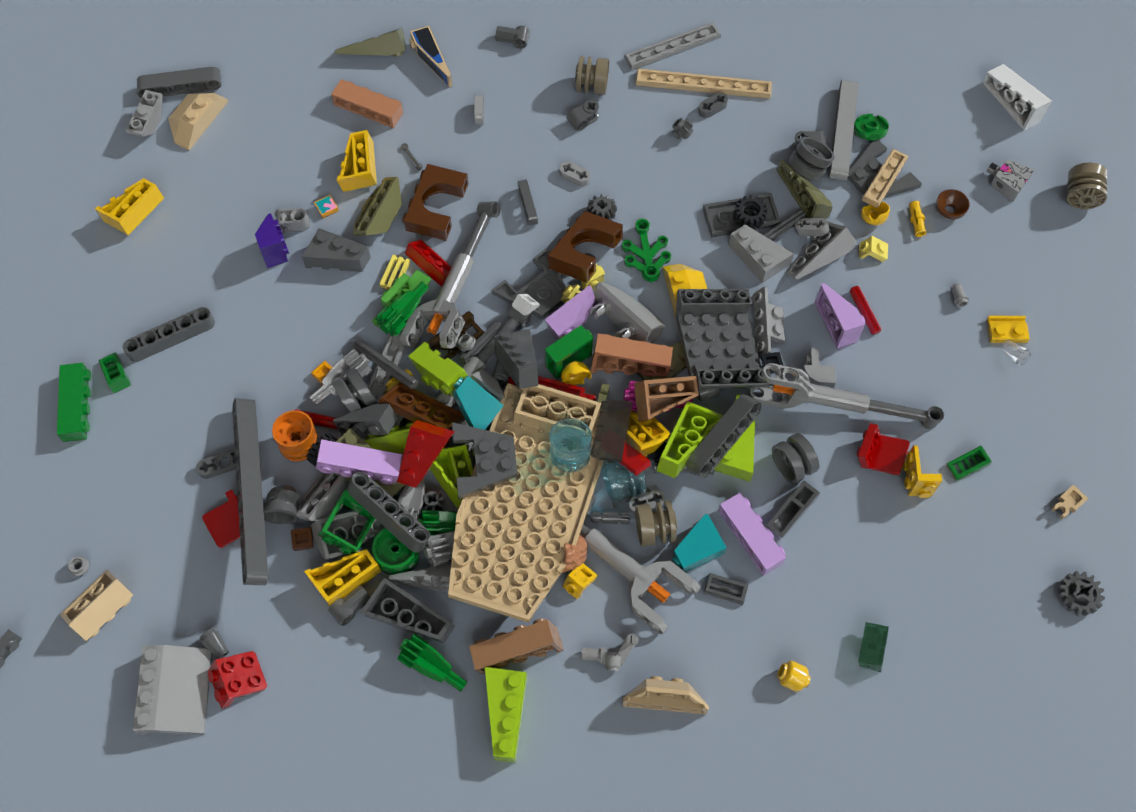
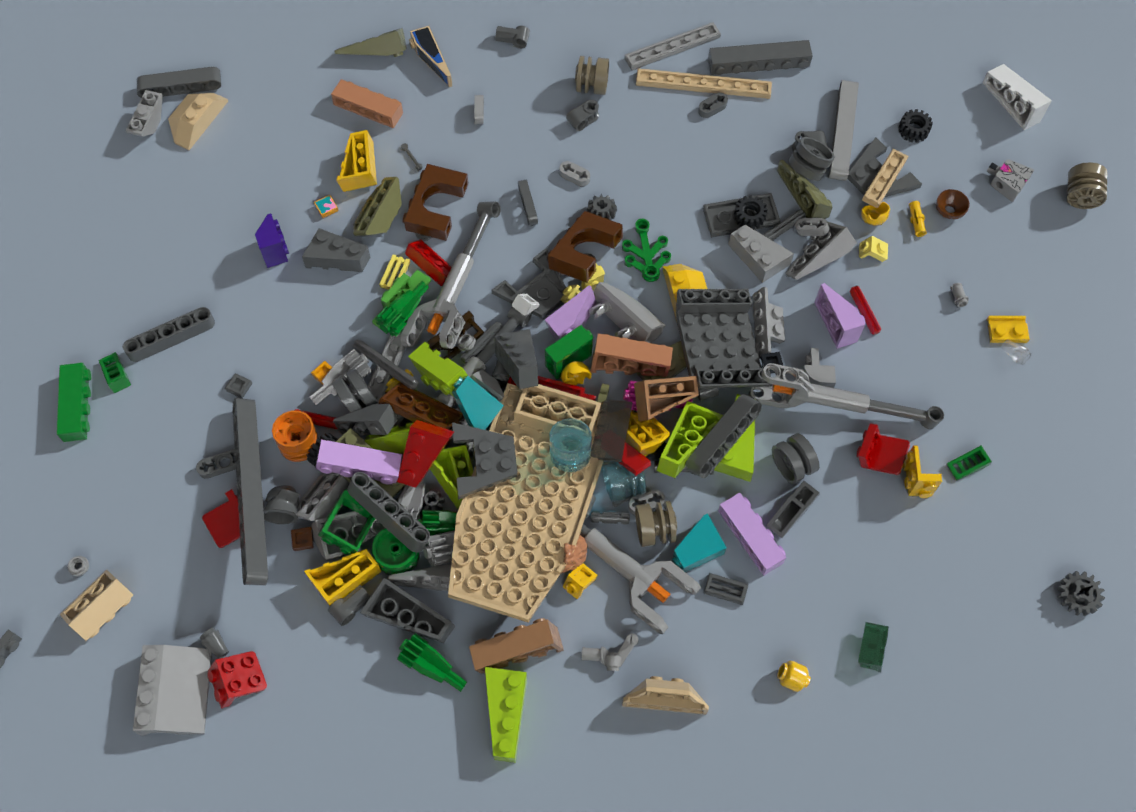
yellow wedge [94,178,164,235] -> none
light grey piece [275,208,310,233] -> none
dark grey gear [672,118,693,140] -> none
green tile [854,114,889,141] -> none
tan plate [1052,485,1089,519] -> none
none -> dark grey tile [225,373,252,399]
none -> dark grey brick [708,40,813,75]
none -> black tyre [898,109,933,143]

